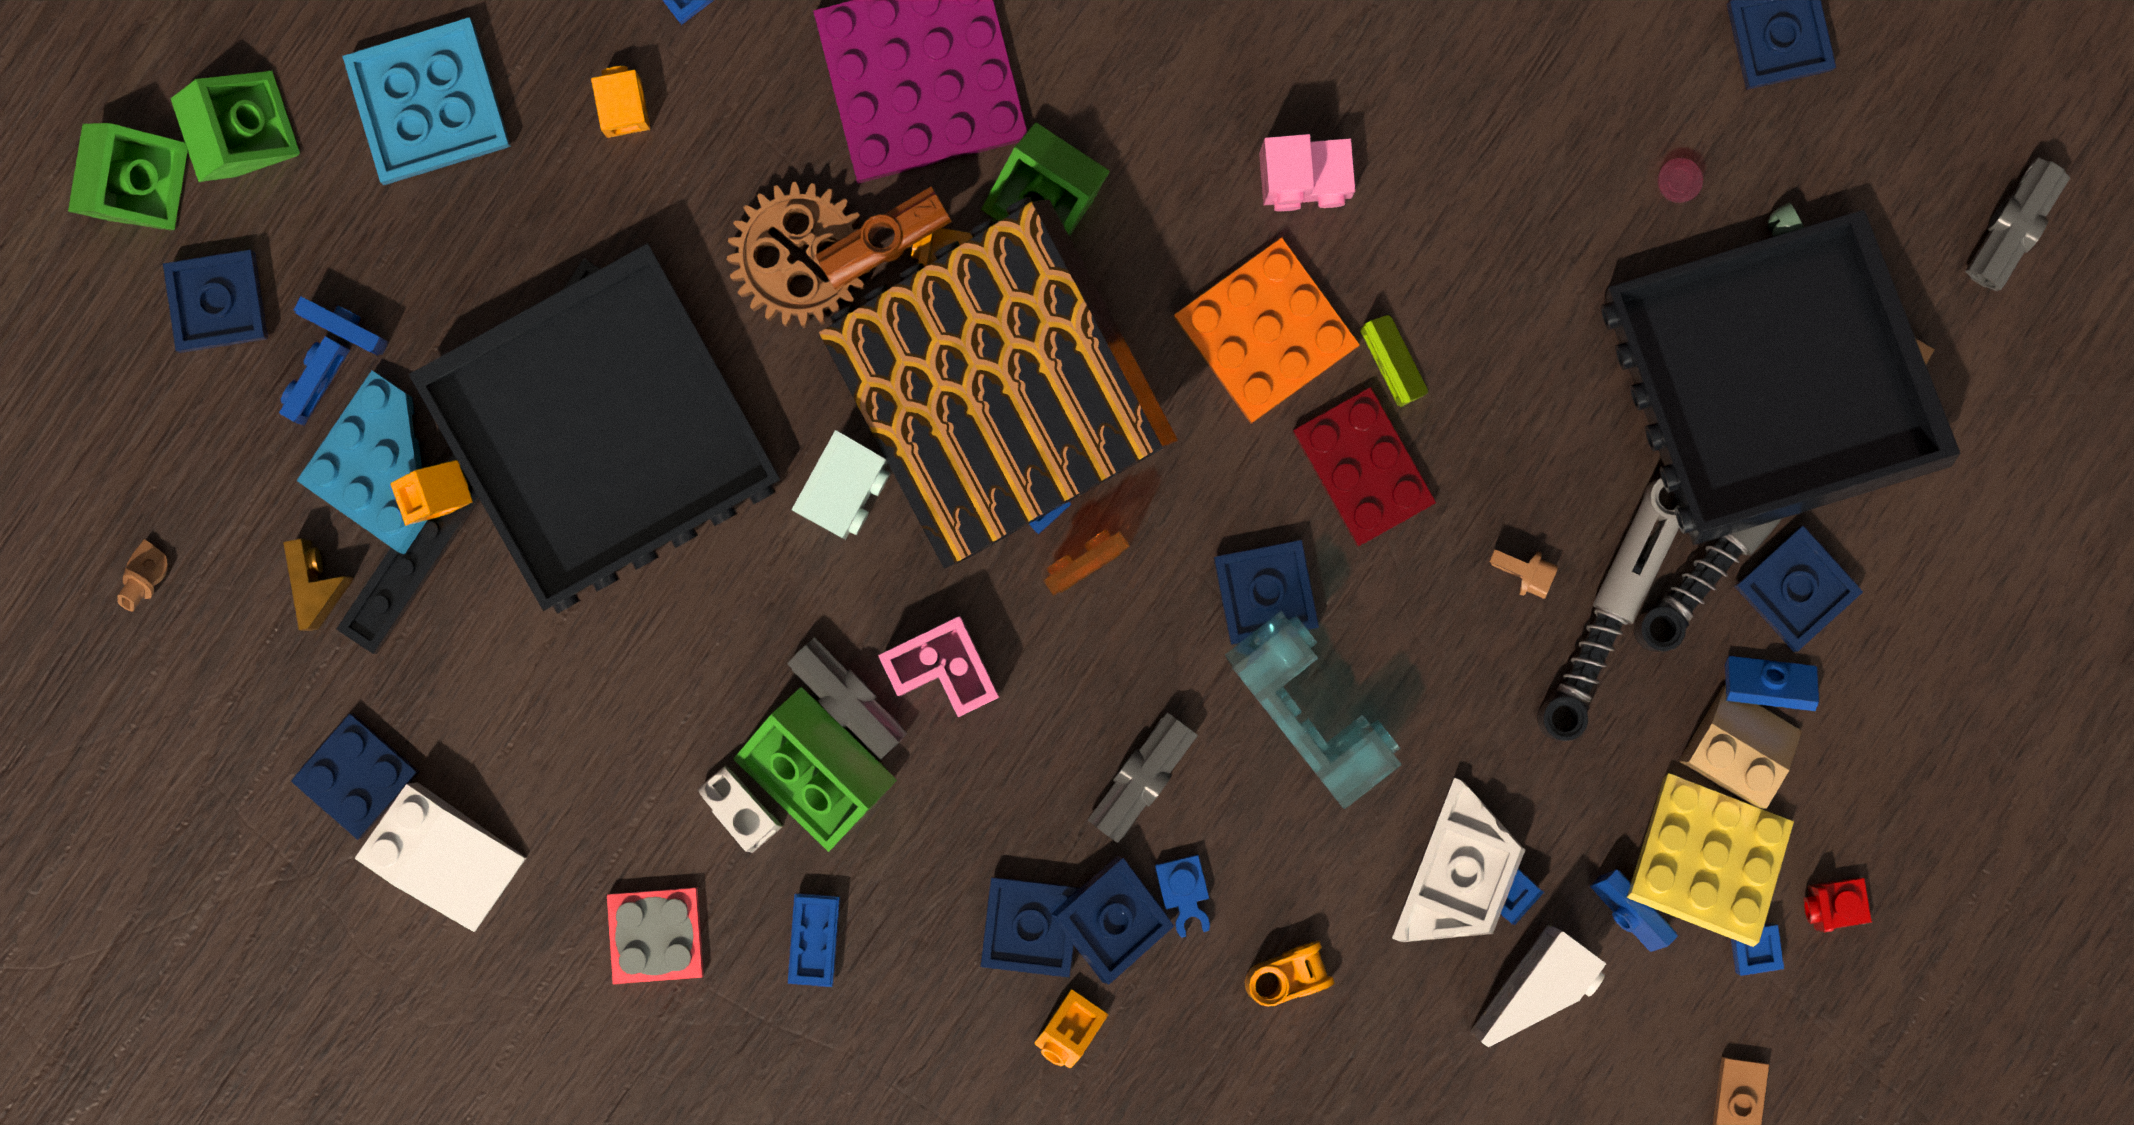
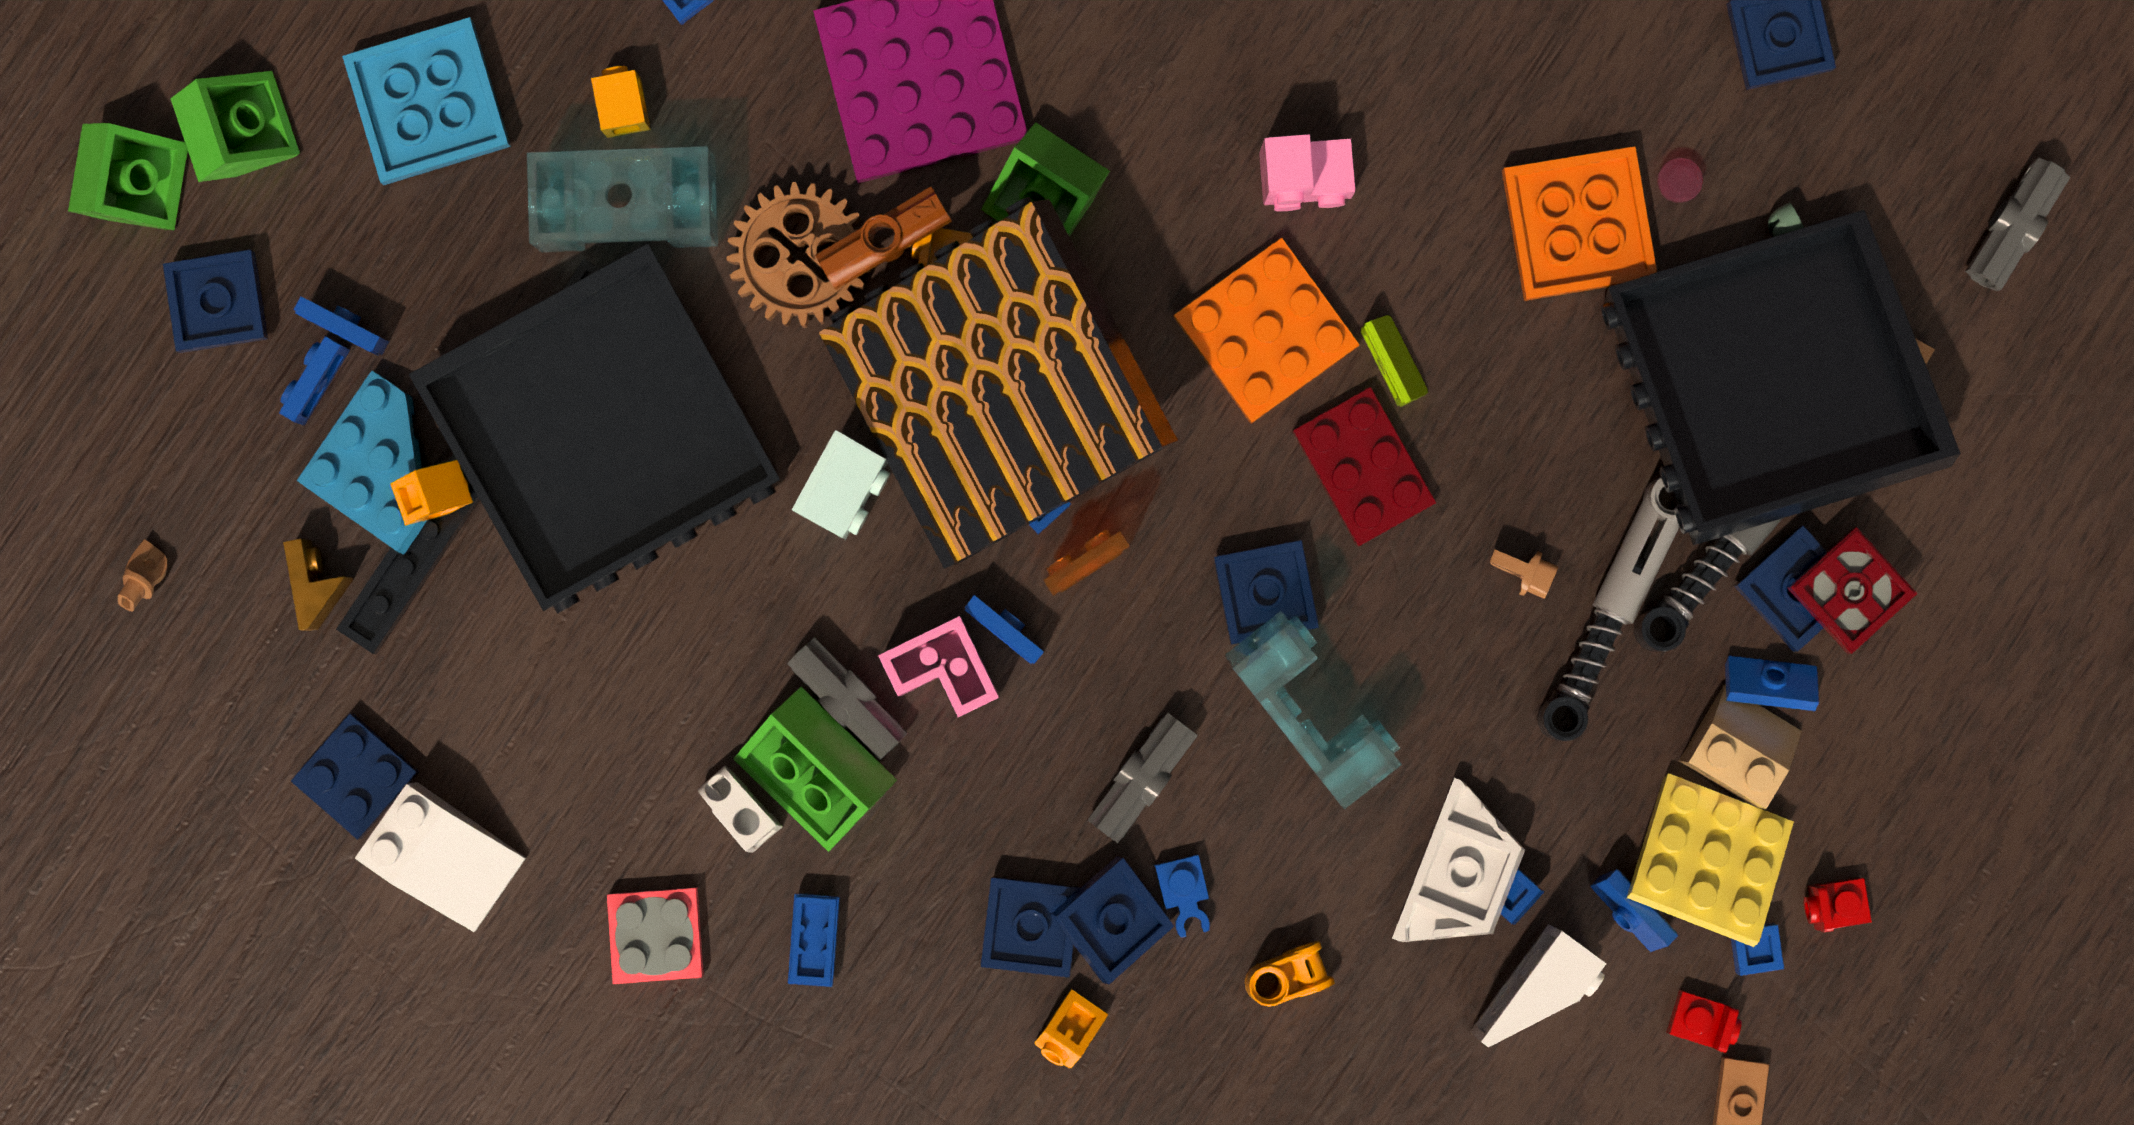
none -> clear light blue plate [527,146,718,252]
none -> blue plate [965,595,1044,664]
none -> orange plate [1502,146,1657,301]
none -> red bracket [1666,990,1742,1053]
none -> dark red piece [1787,527,1917,654]

